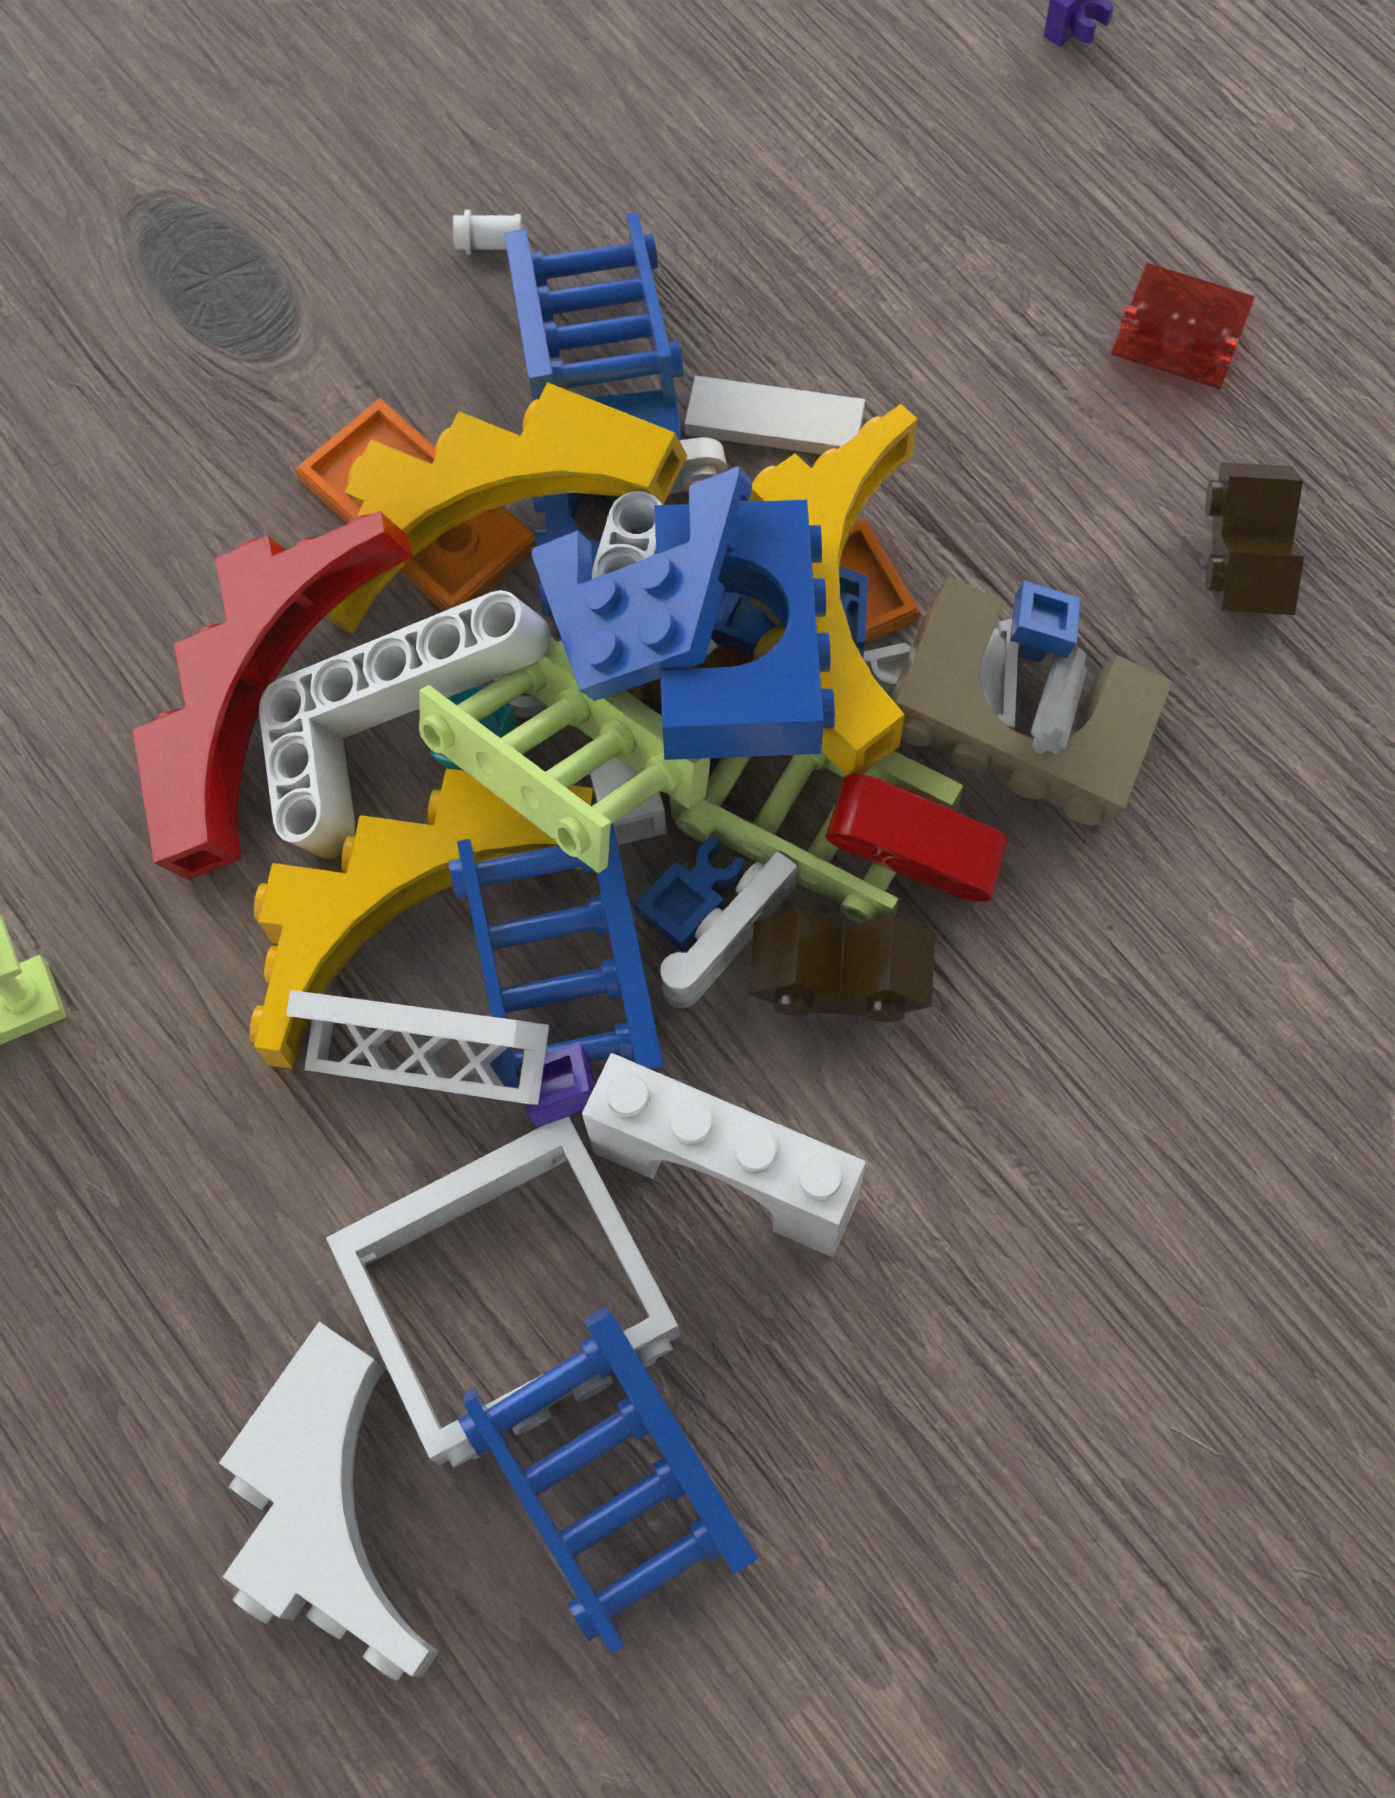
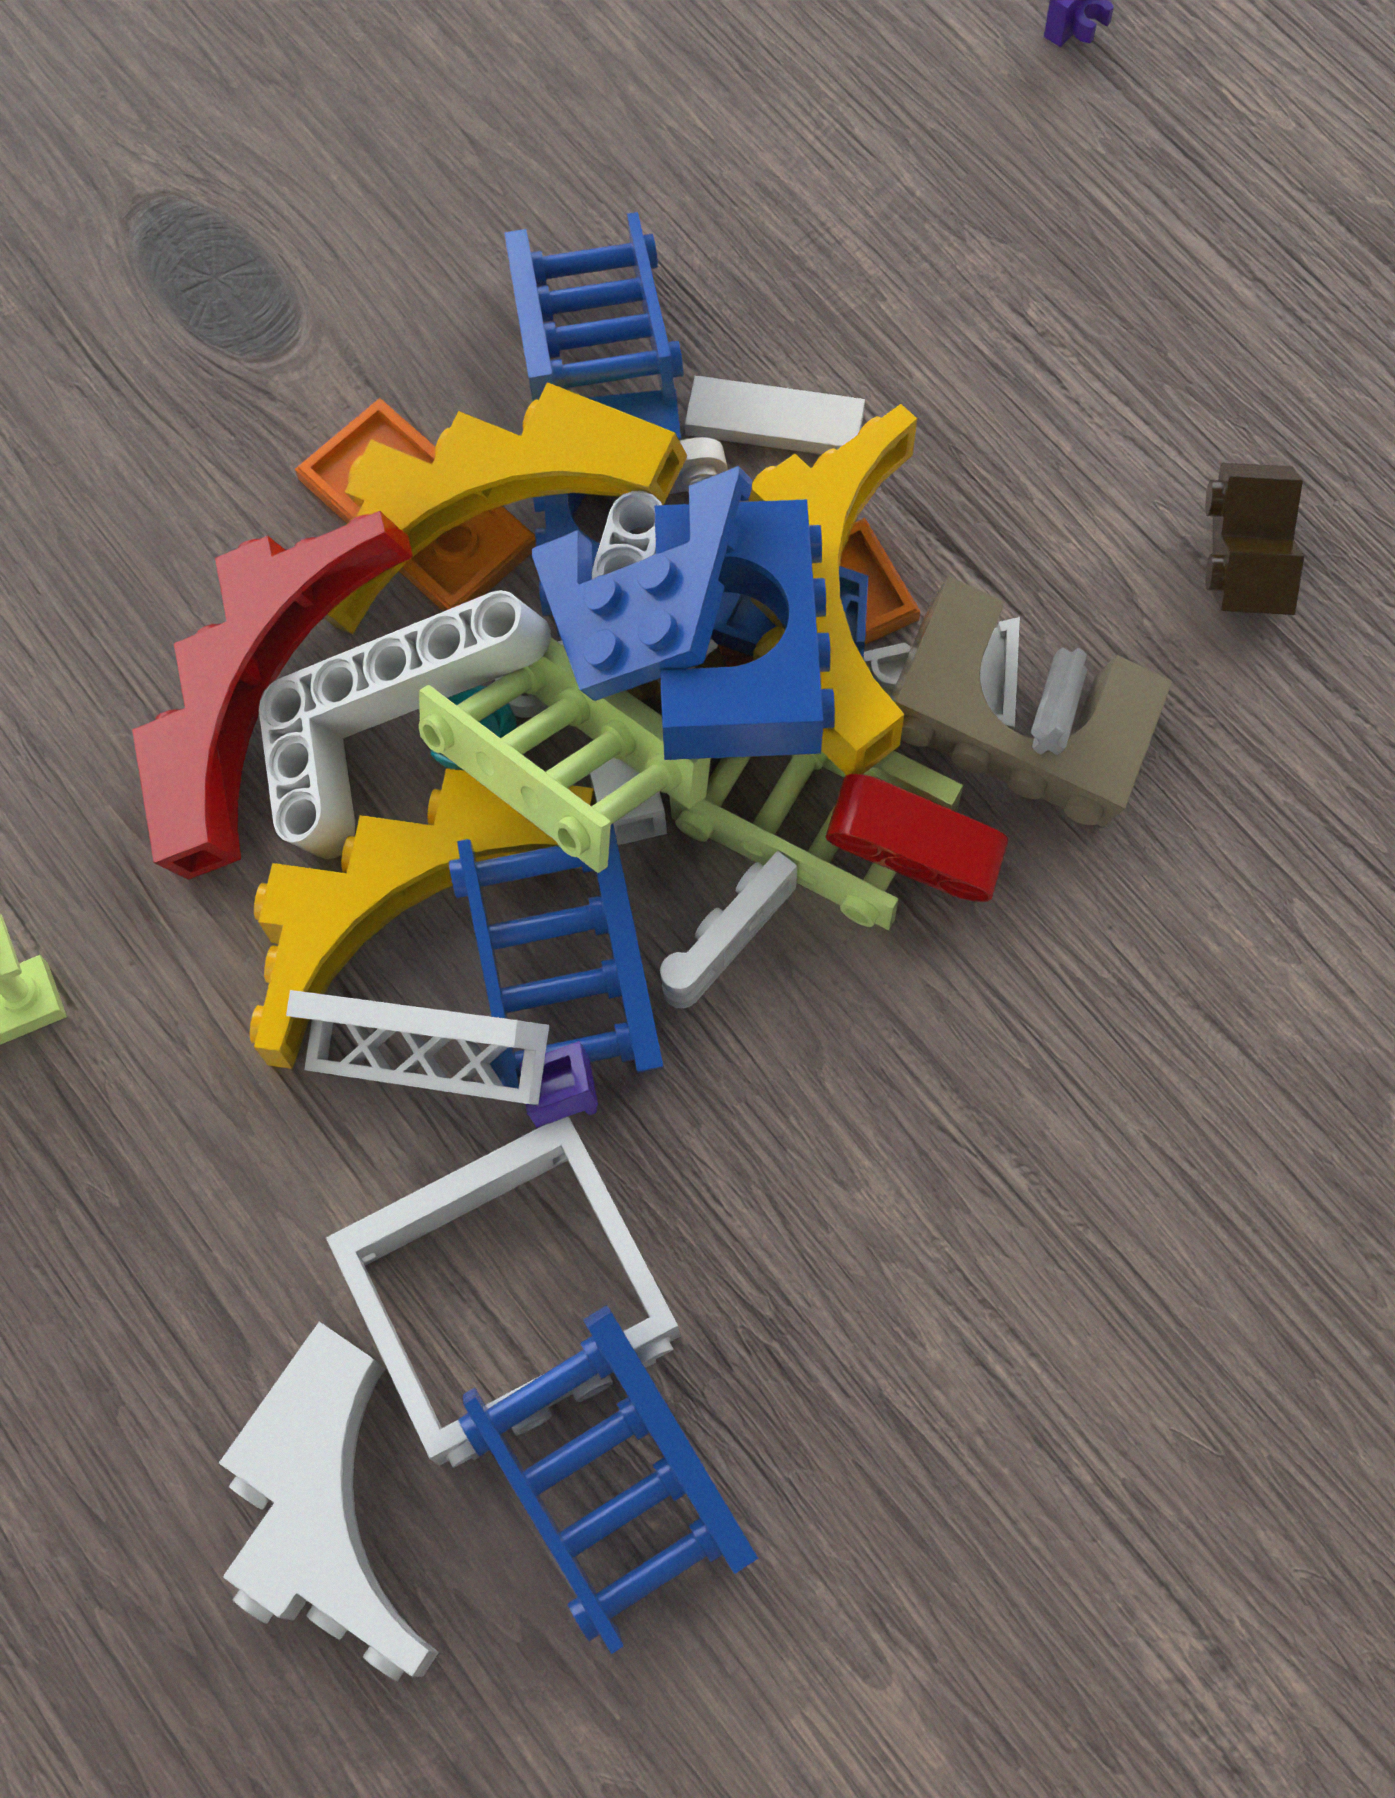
white pin [453,210,522,256] -> none
white arch [582,1053,866,1258] -> none
blue plate [634,836,744,952] -> none
dark brown brick [748,909,935,1022] -> none
blue tile [1010,581,1081,663] -> none
clear red hinge [1111,263,1255,390] -> none

